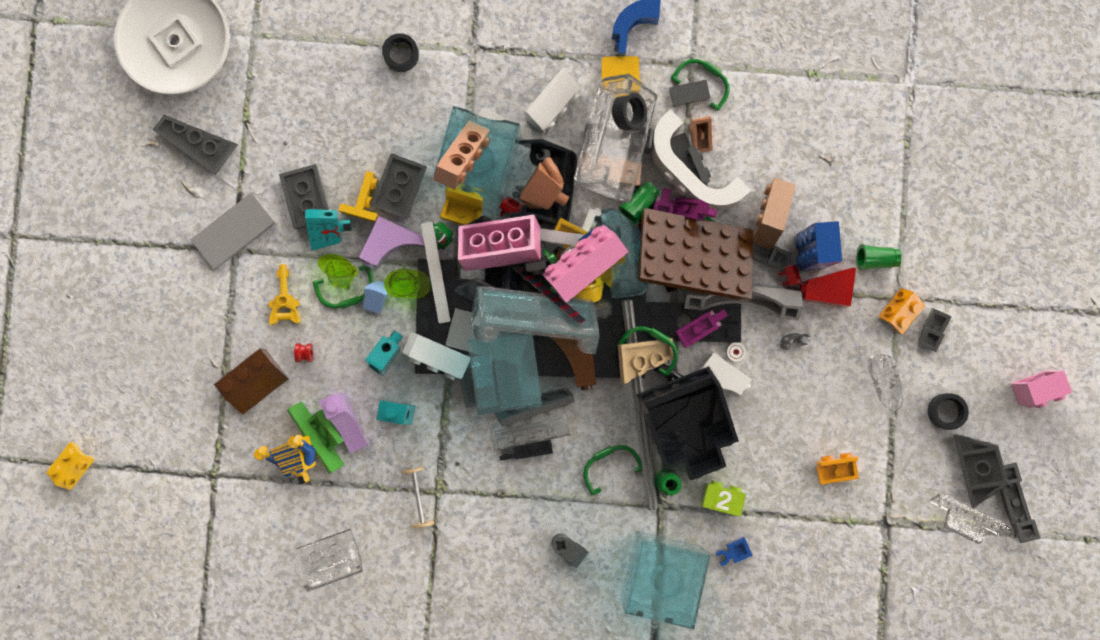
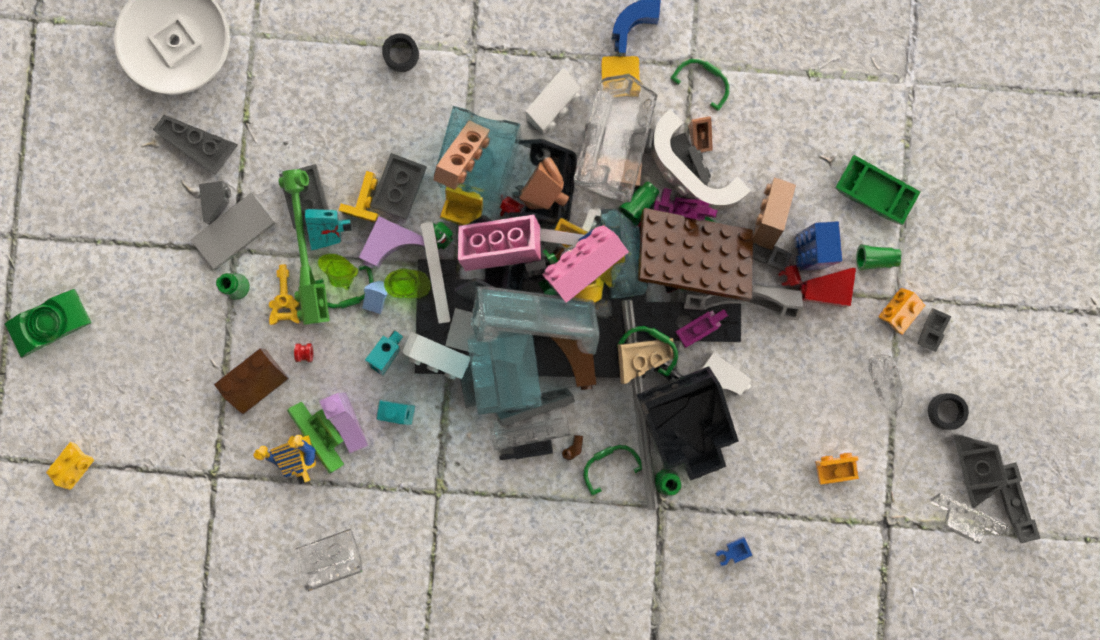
axle [401,465,435,529] -> none
black sticker [510,263,587,324] -> none
dark grey piece [552,533,589,568] -> none
black tyre [612,92,647,131] -> none
clear light blue piece [620,531,711,629] -> none
dark grey tile [669,80,711,107] -> none
lime brick [700,480,746,517] -> none
white tile [726,343,746,362] -> none
dark grey arm [780,333,810,350] -> none
bright pink brick [1011,370,1072,408] -> none
none -> green slope [4,289,91,358]
none -> dark grey slope [199,181,231,225]
none -> green plant [216,273,250,300]
none -> bright green bar [278,169,330,325]
none -> reddish brown arm [562,435,583,460]
none -> green slope [835,155,921,225]

